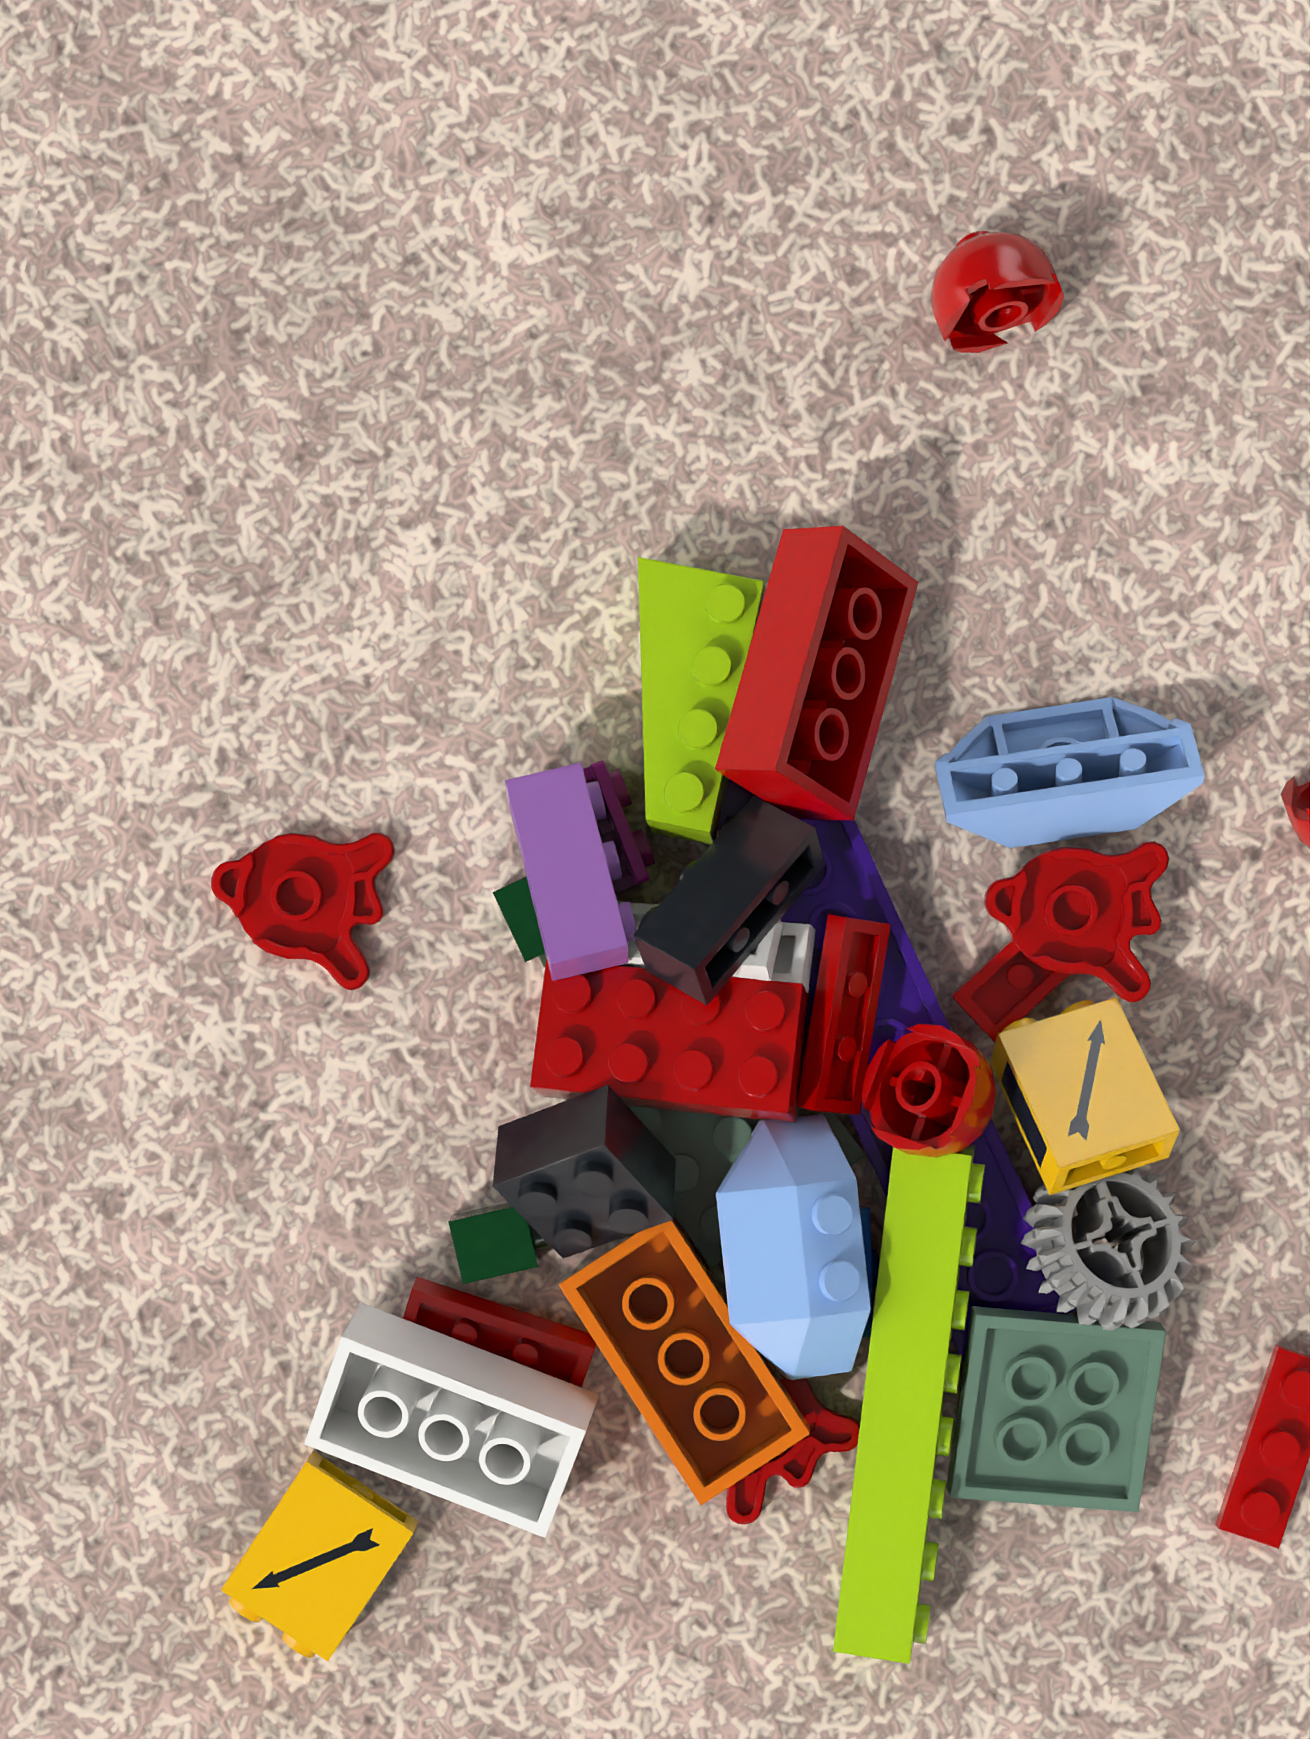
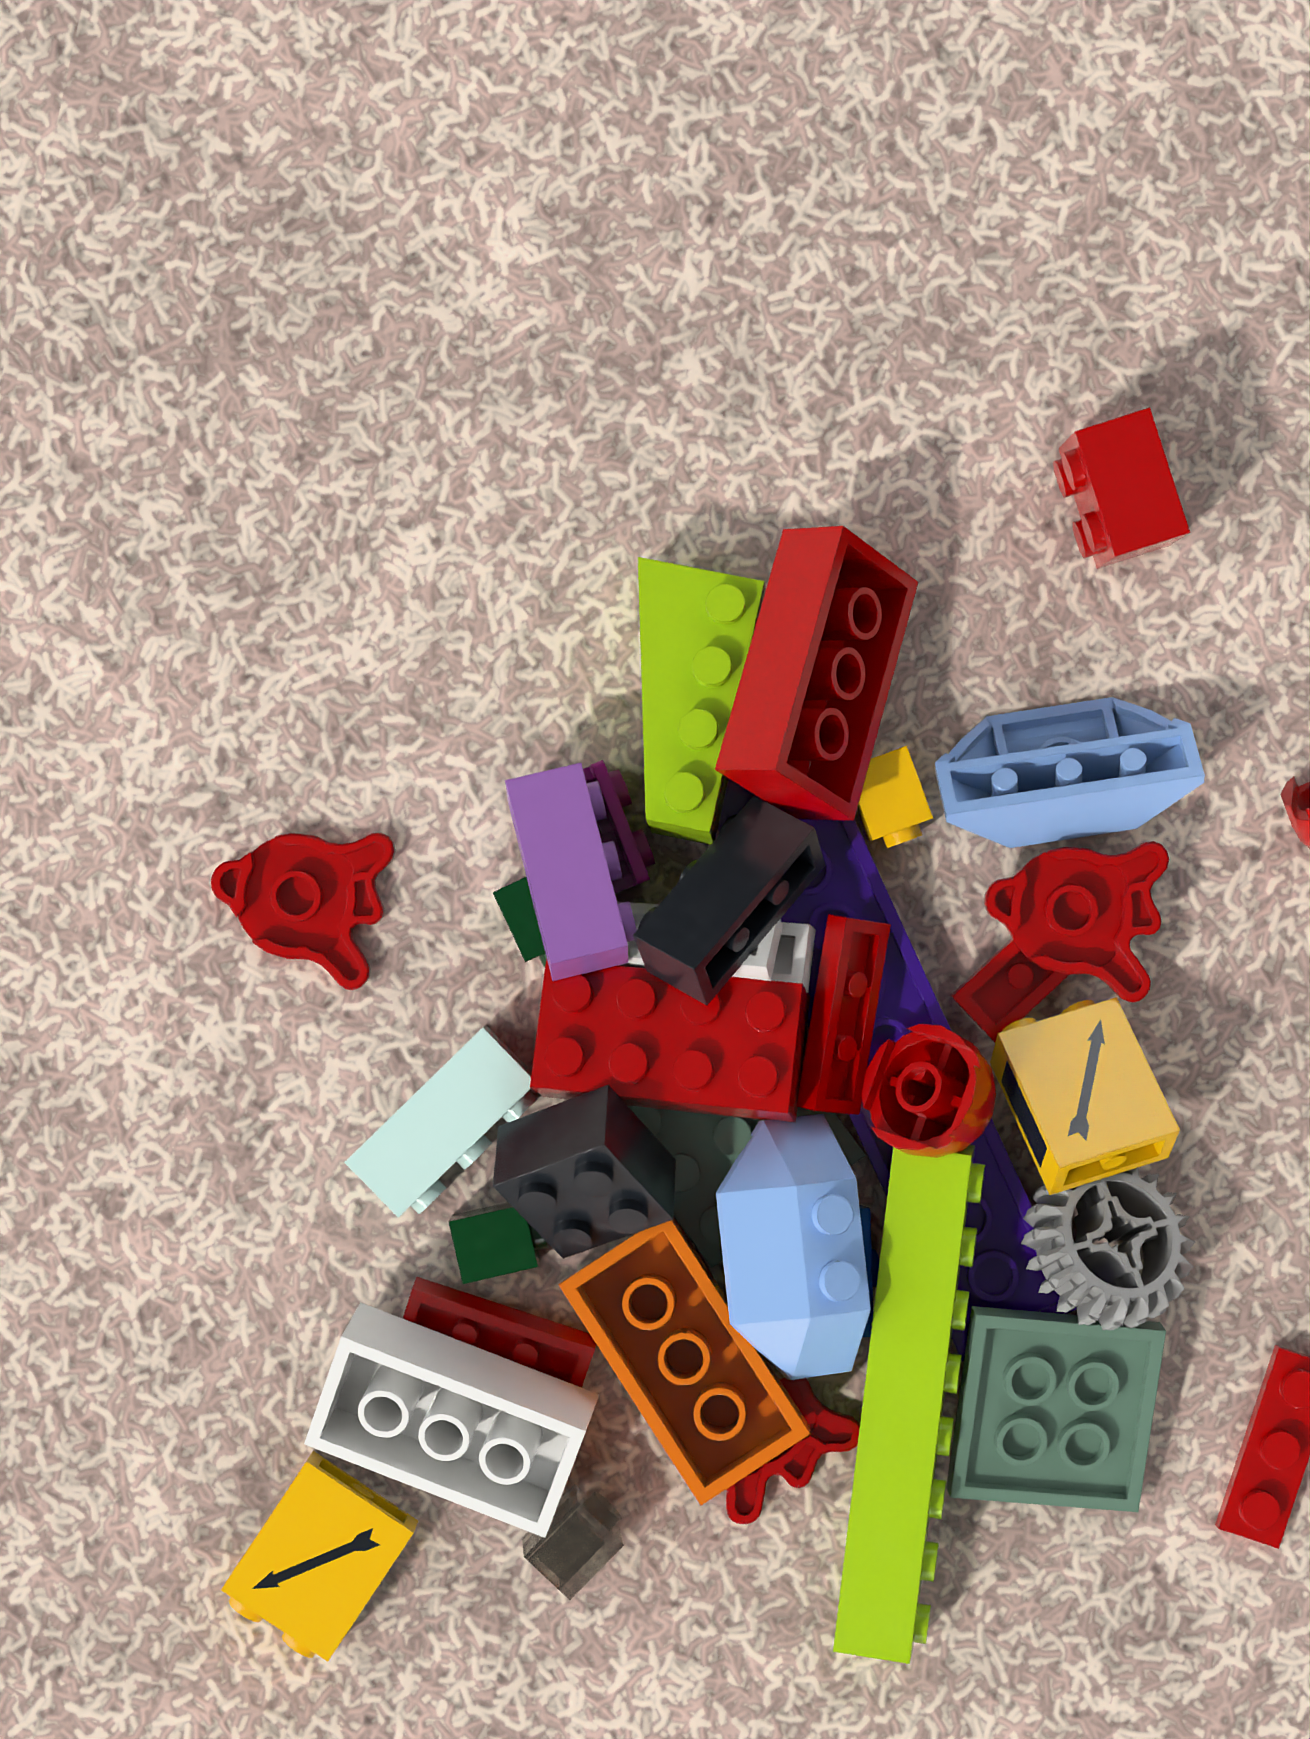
red cylinder [930,231,1065,353] -> none
none -> light aqua brick [344,1025,538,1218]
none -> clear smoke brick [522,1484,624,1600]
none -> yellow brick [857,746,933,848]
none -> red brick [1053,407,1190,569]

